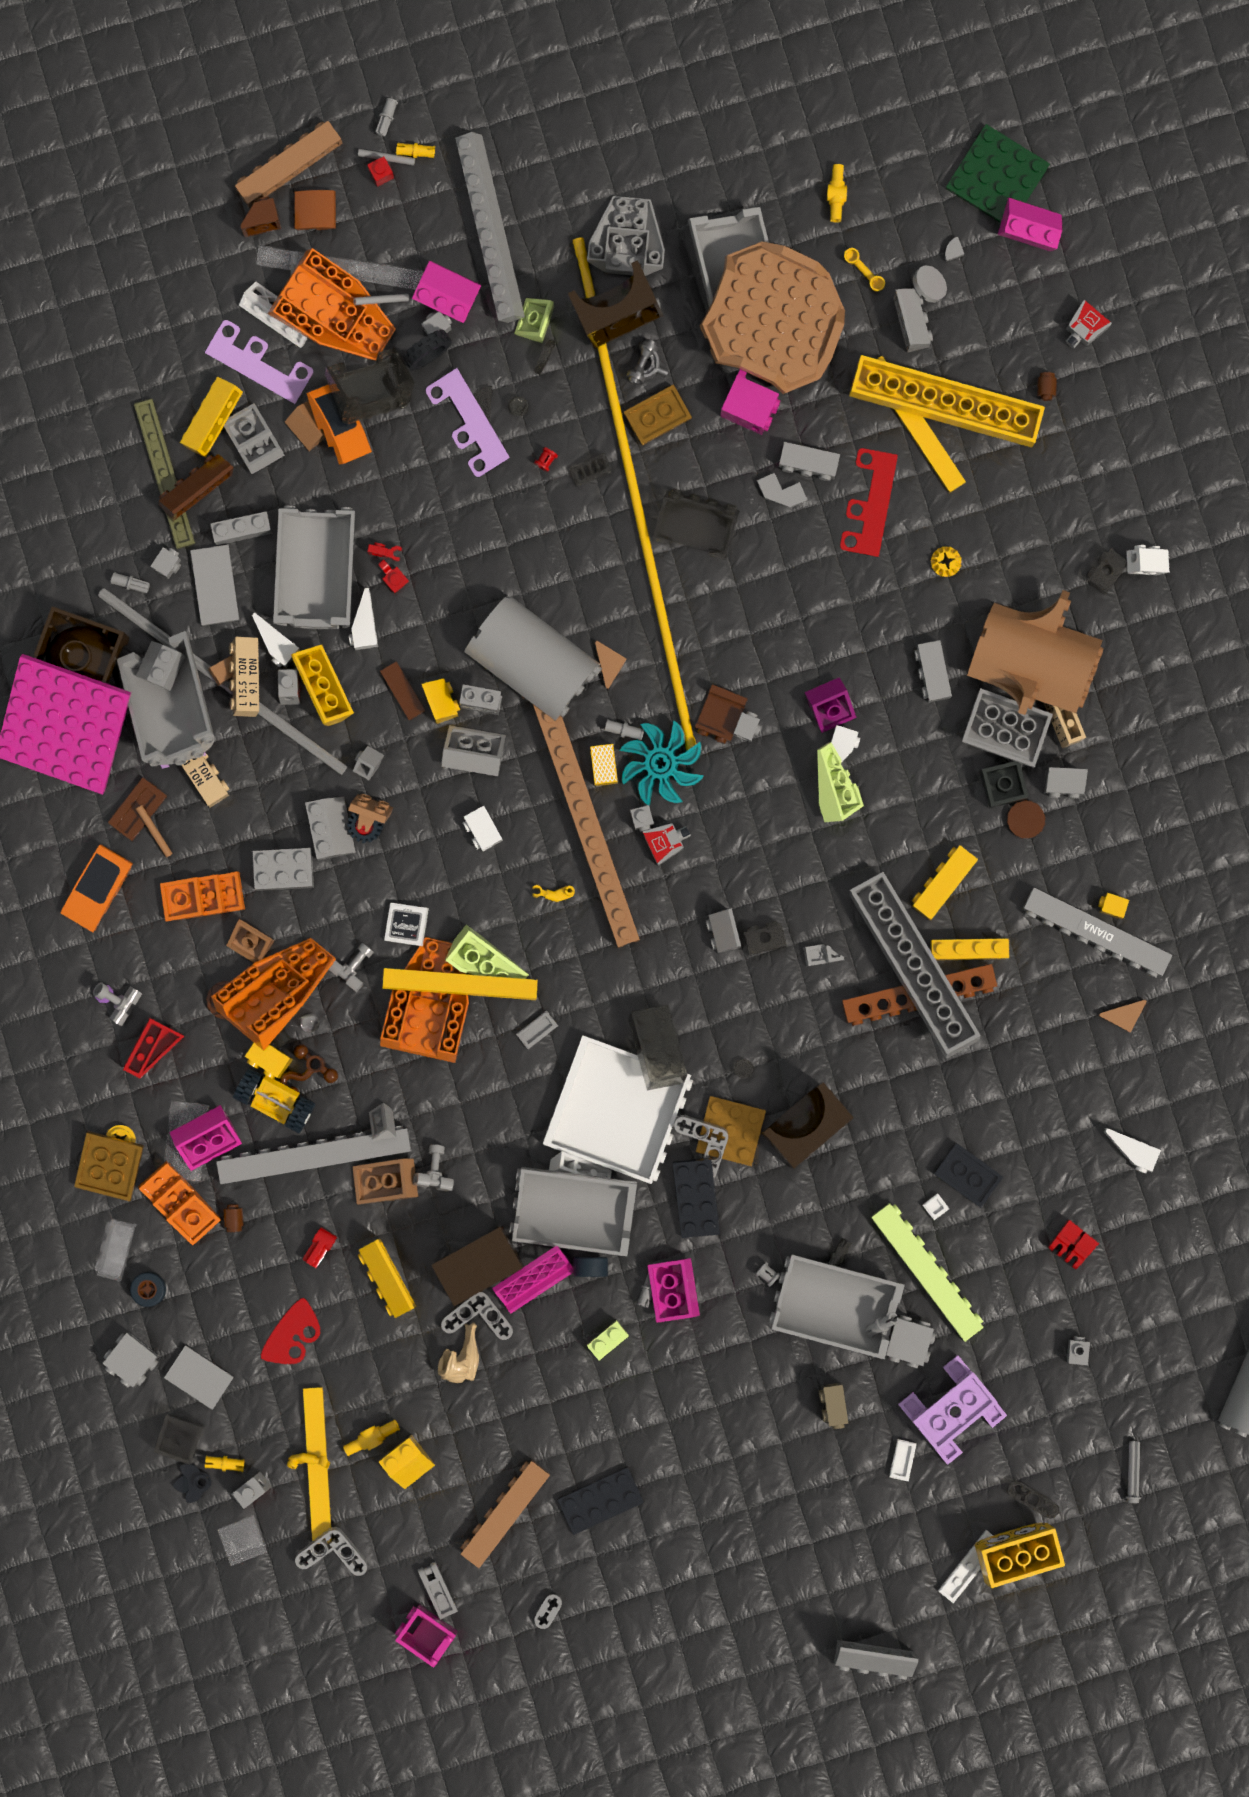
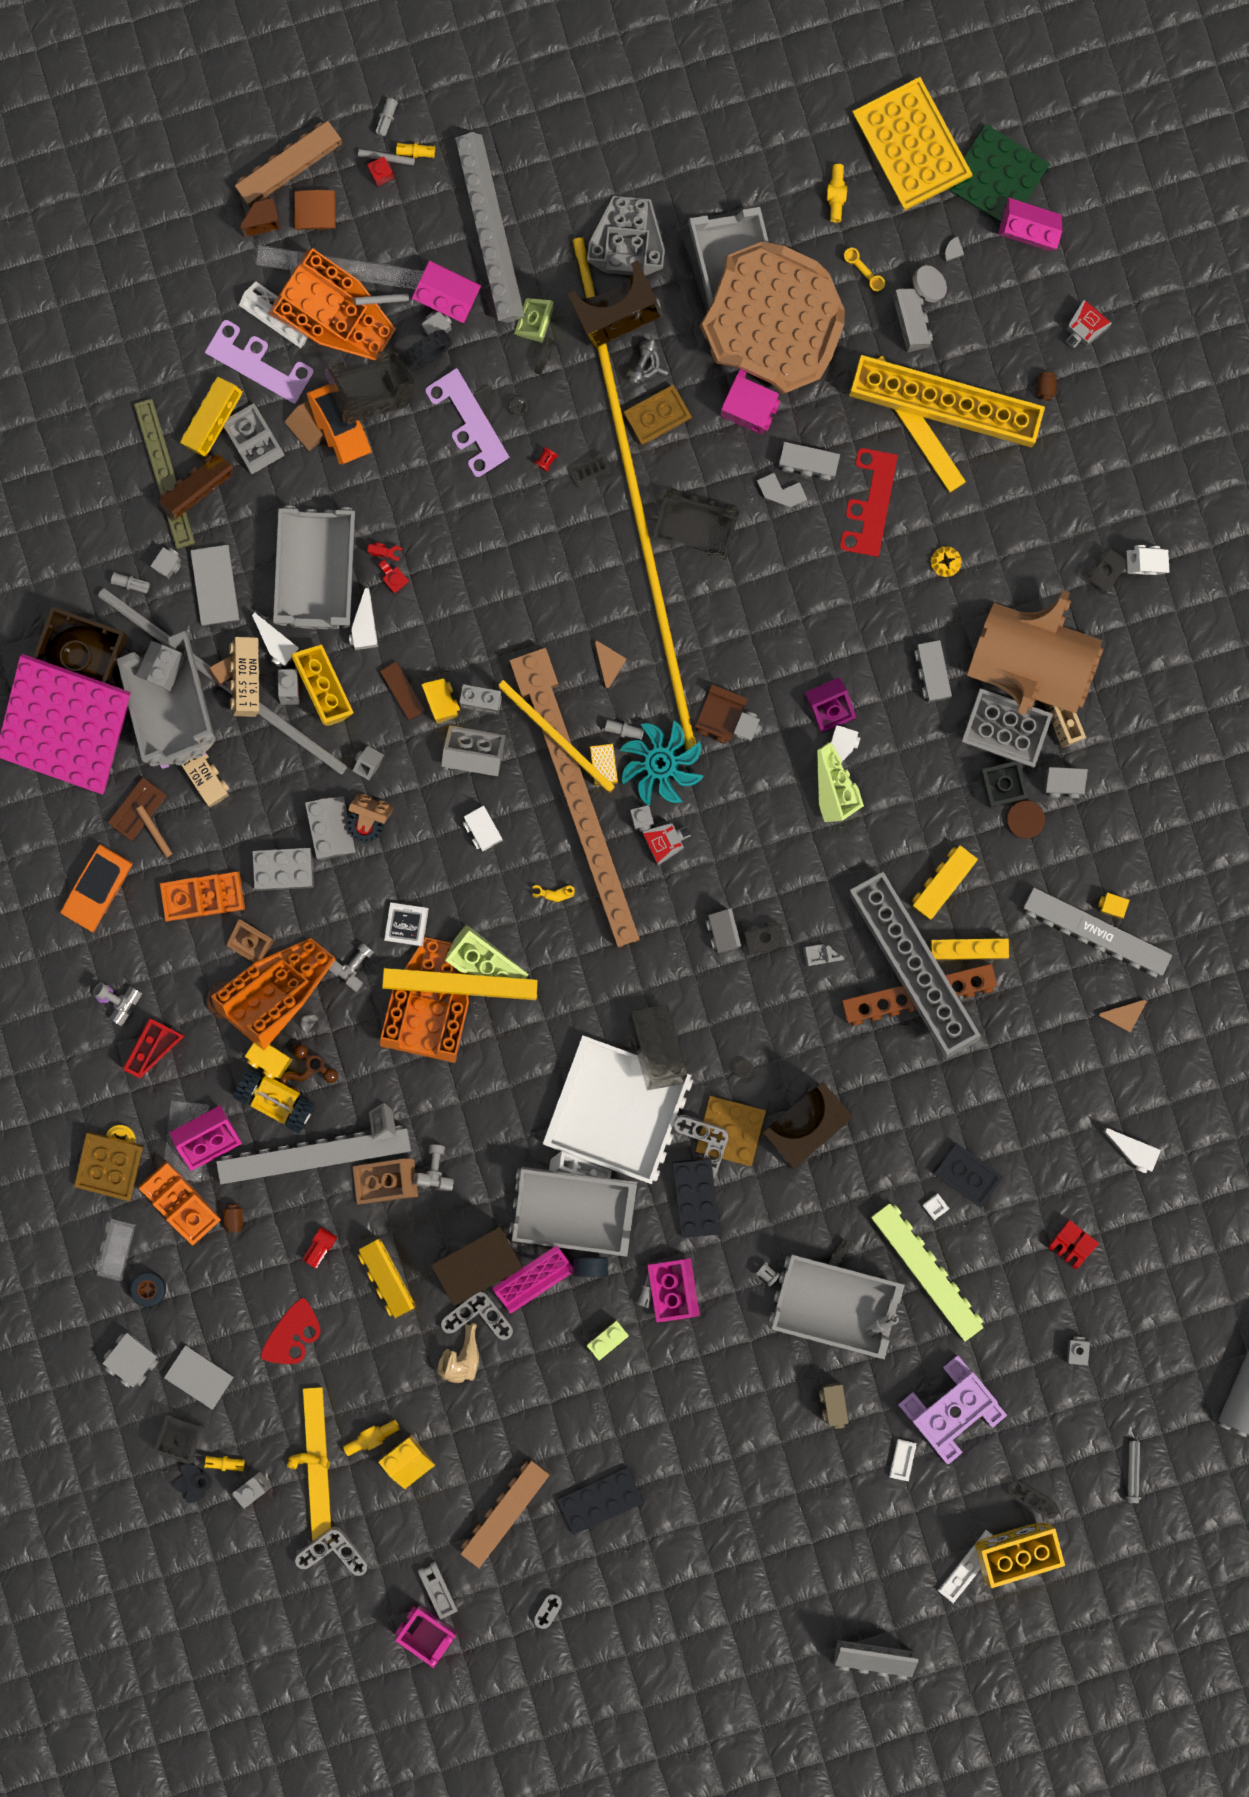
light grey brick [211,511,273,545] -> none
clear tile [217,1515,268,1566] -> none
light grey cylinder [464,595,602,721] -> none
light grey tile [516,1011,558,1049] -> none
light grey brick [886,1315,936,1368] -> none
none -> yellow tile [499,680,615,793]
none -> yellow plate [853,77,972,211]

